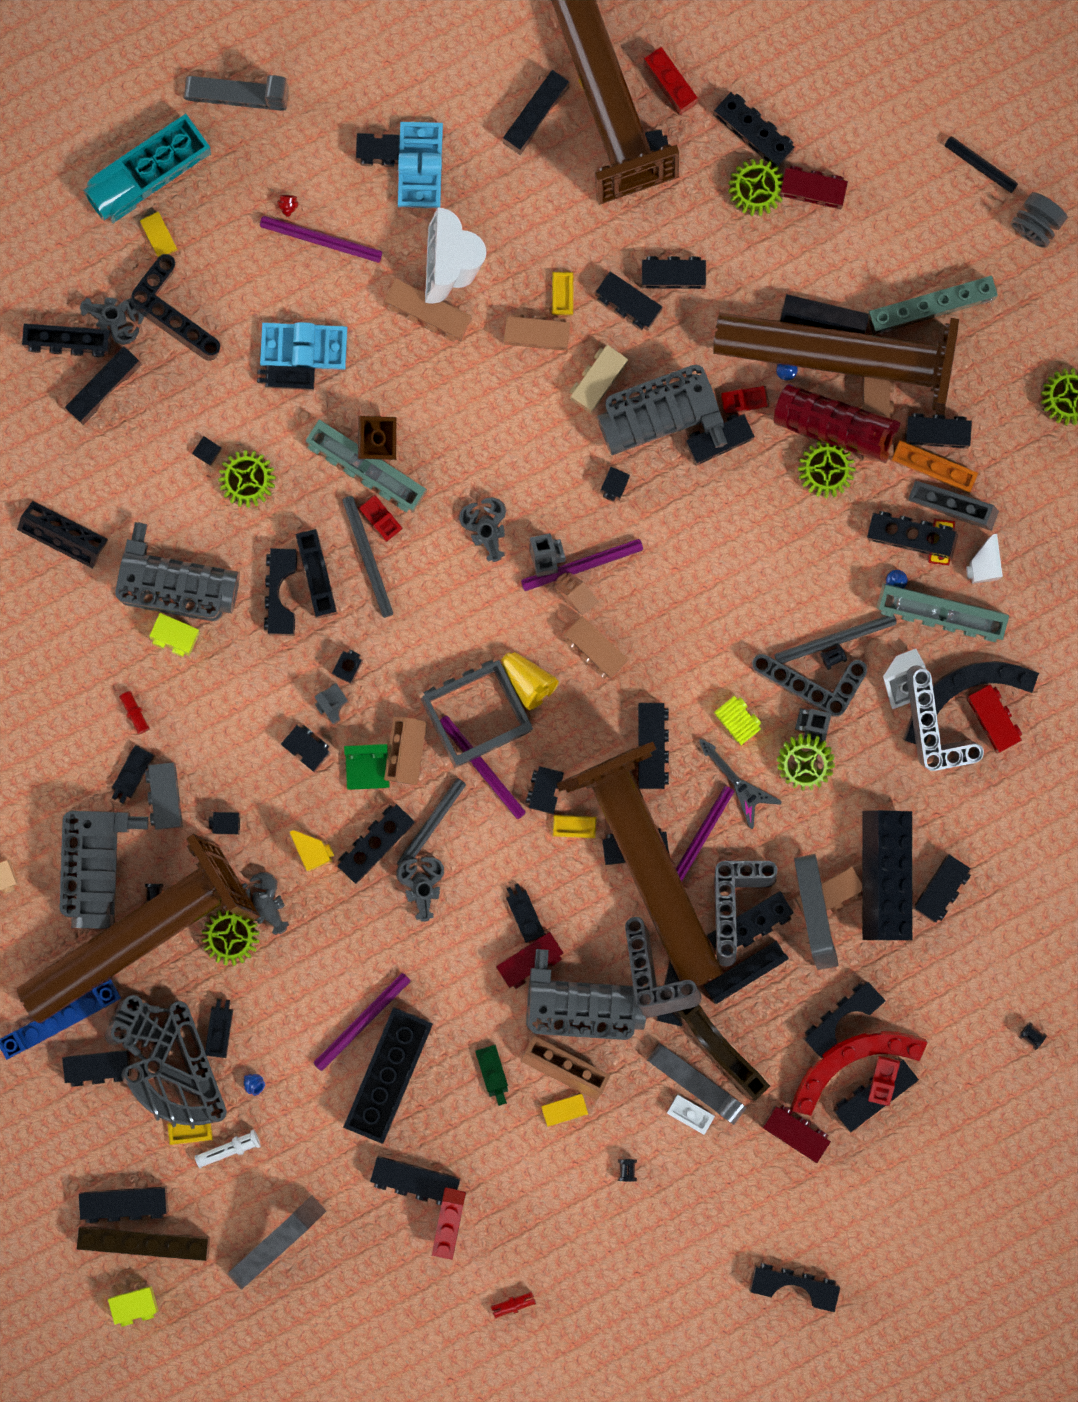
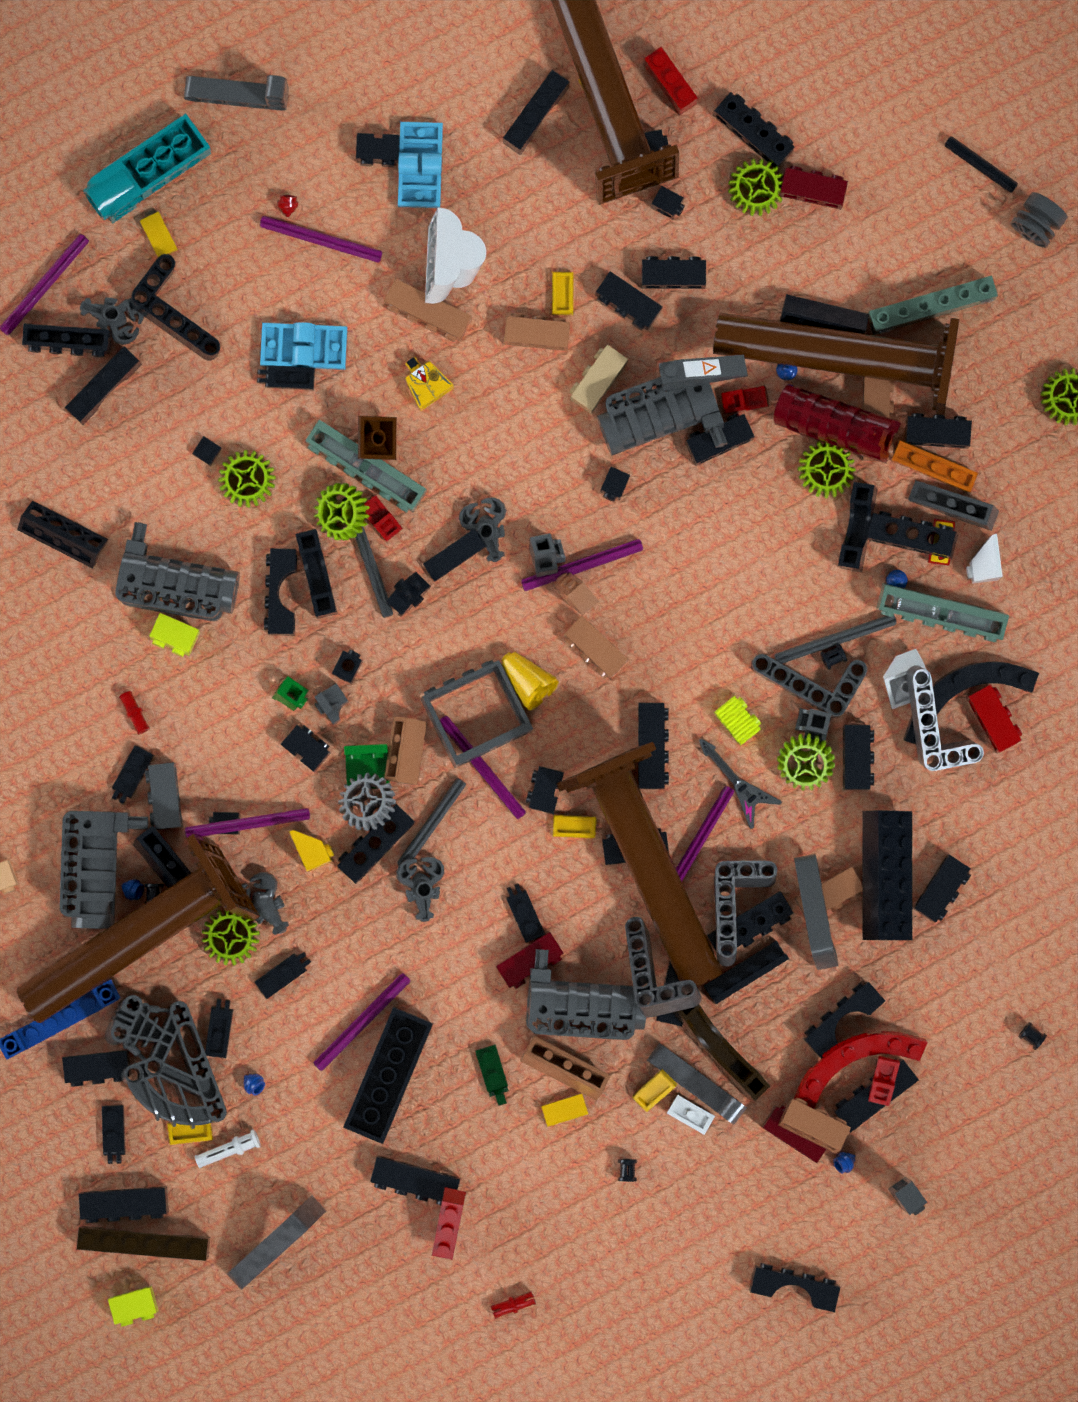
none -> magenta axle [0,234,89,335]
none -> black hinge [102,1105,126,1164]
none -> blue plate [121,879,144,900]
none -> black brick [133,826,191,888]
none -> magenta axle [185,808,310,838]
none -> black hinge [255,952,311,999]
none -> green brick [272,676,309,711]
none -> lime gear [313,483,370,541]
none -> light grey gear [338,773,396,831]
none -> black hinge [385,572,431,617]
none -> yellow torso [405,357,454,411]
none -> black tile [423,528,487,582]
none -> yellow tile [632,1069,677,1112]
none -> black brick [651,186,685,220]
none -> dark grey slope [659,355,748,391]
none -> nougat brick [778,1098,851,1153]
none -> blue plate [833,1152,855,1174]
none -> black arch [838,482,878,572]
none -> black brick [843,725,874,790]
none -> dark grey brick [888,1177,927,1215]

